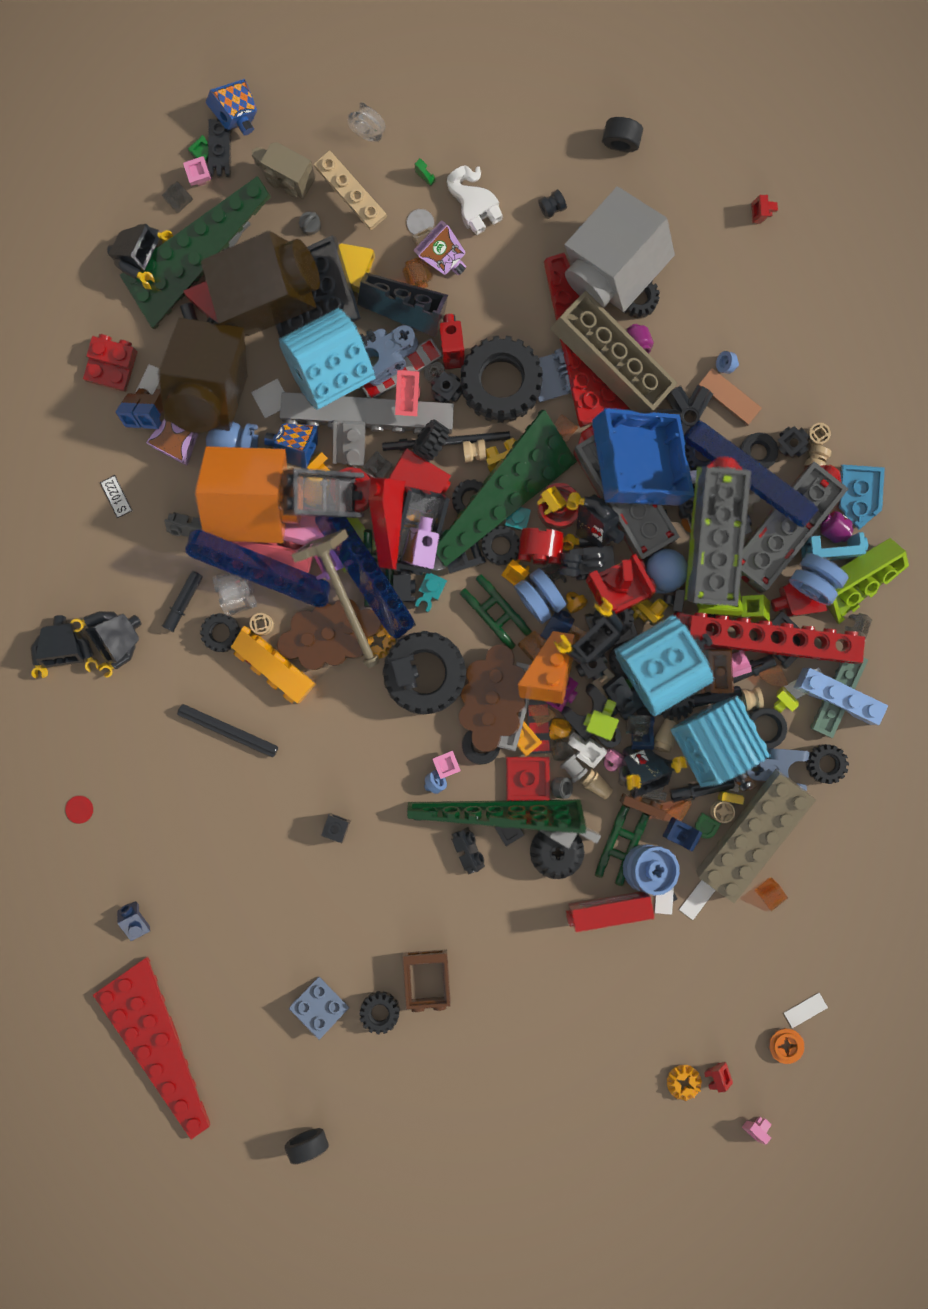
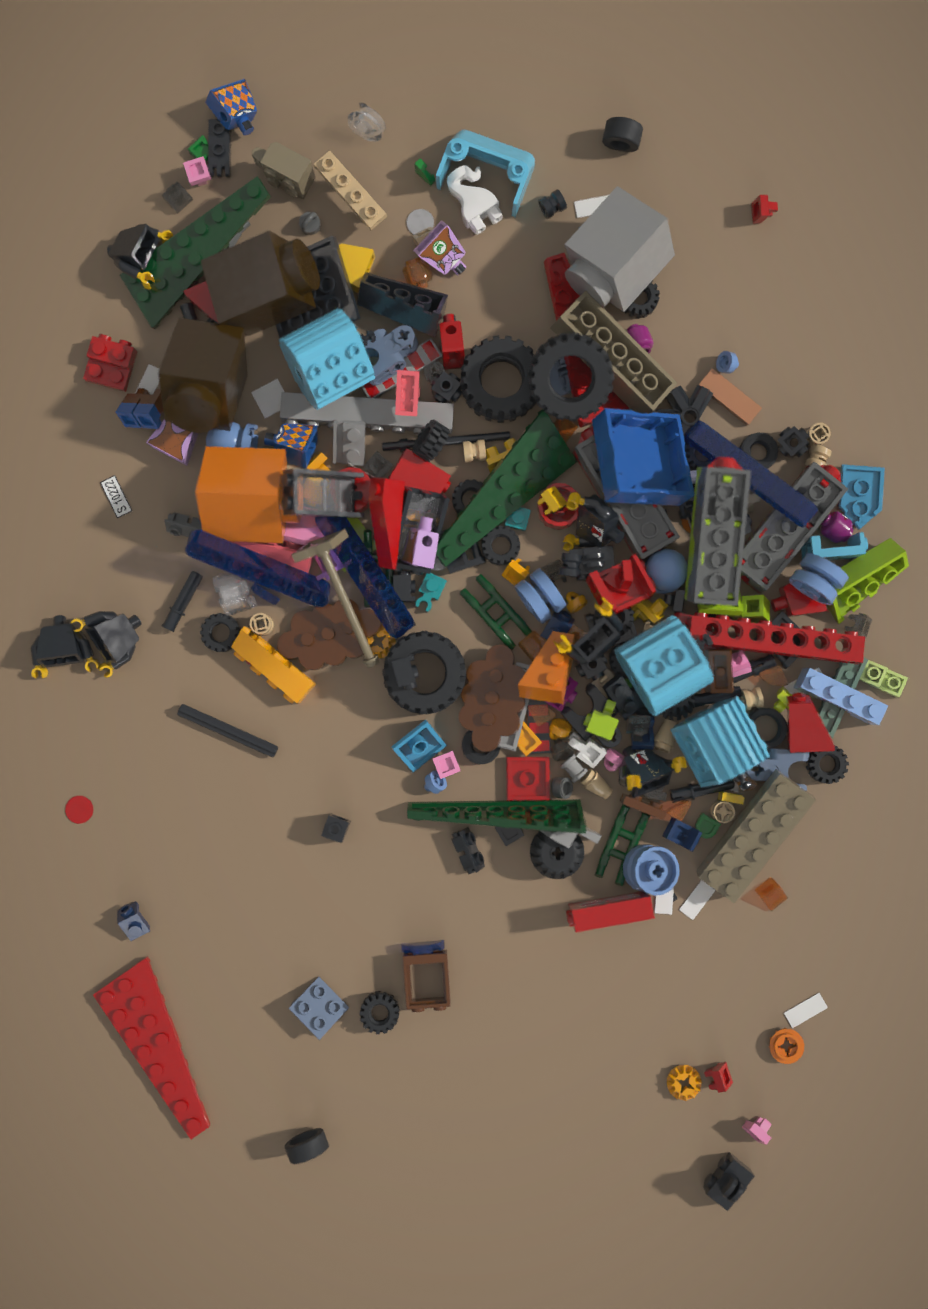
red brick [518,528,564,565] -> none
none -> clear blue tile [250,582,280,605]
none -> dark azure slope [391,720,447,772]
none -> clear blue tile [401,940,445,955]
none -> medium azure windscreen [436,130,535,217]
none -> black tyre [528,332,614,421]
none -> white sticker [574,195,609,218]
none -> black brick [703,1152,755,1211]
none -> red slope [787,693,835,753]
none -> yellowish green slope [859,660,908,698]

